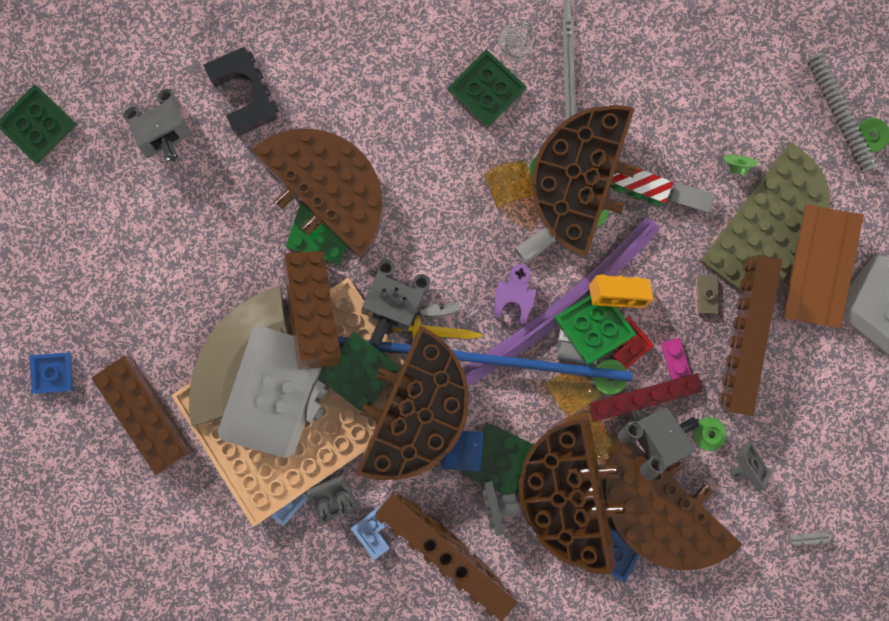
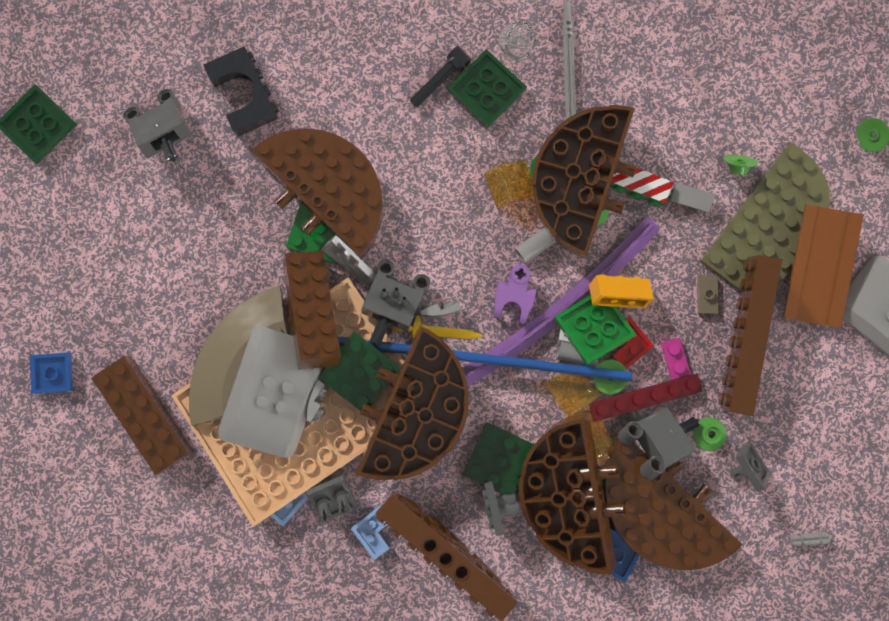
blue plate [441,431,484,472] -> none
light grey piece [807,52,879,173] -> none
none -> light grey wing [321,235,376,284]
none -> black axle [410,46,472,108]

